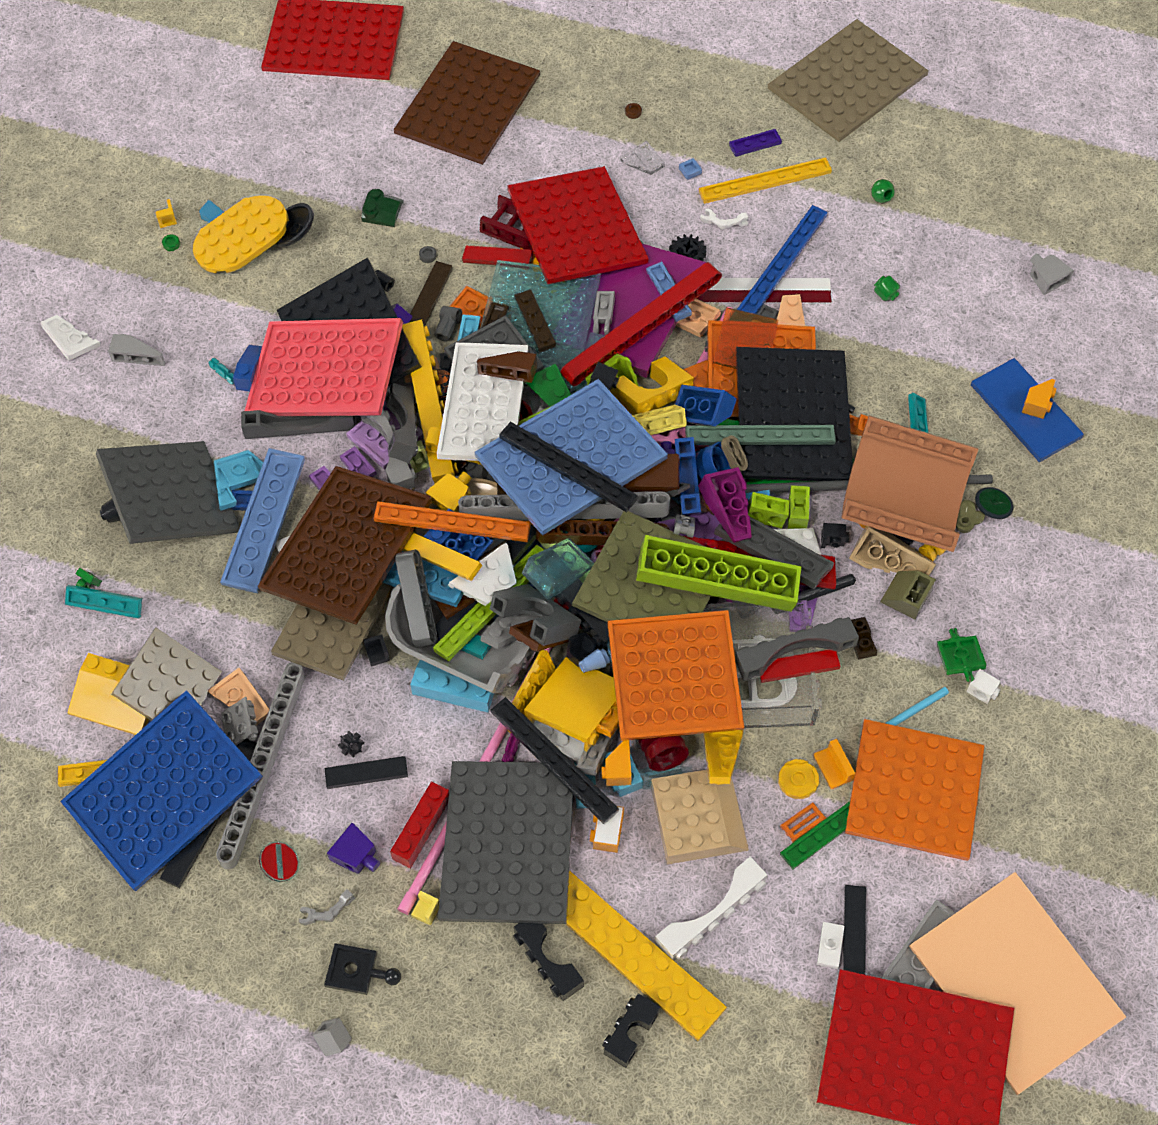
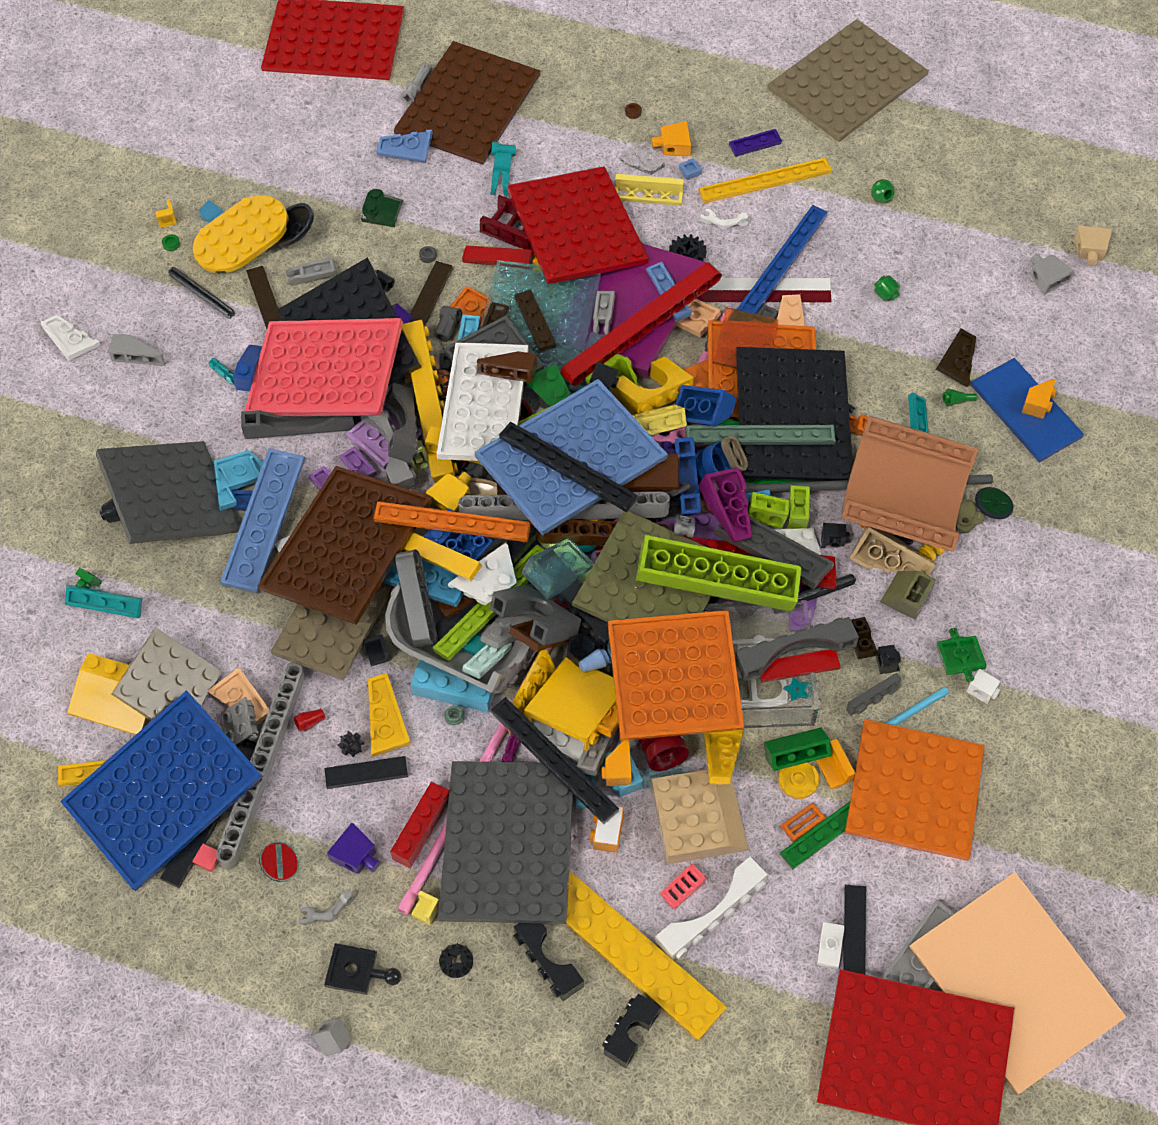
none -> black axle [168,267,235,319]
none -> coral tile [192,844,218,872]
none -> dark brown tile [246,265,282,329]
none -> light grey hinge [286,258,337,286]
none -> red cone [294,708,325,732]
none -> yellow wing [368,673,411,757]
none -> medium blue wing [376,129,433,163]
none -> light grey pin [401,62,432,104]
none -> black gear [439,943,473,978]
none -> sand green plate [444,706,464,725]
none -> light aqua tile [462,643,512,679]
none -> teal flag [490,142,516,196]
none -> light yellow fence [615,174,684,206]
none -> light orange torso [652,121,691,156]
none -> coral slope [660,864,706,910]
none -> green brick [764,727,832,771]
none -> teal plate [783,677,809,701]
none -> dark grey plate [846,672,901,716]
none -> black brick [876,645,901,674]
none -> dark brown wing [936,328,976,387]
none -> green cone [942,388,977,407]
none -> tan torso [1074,225,1112,266]

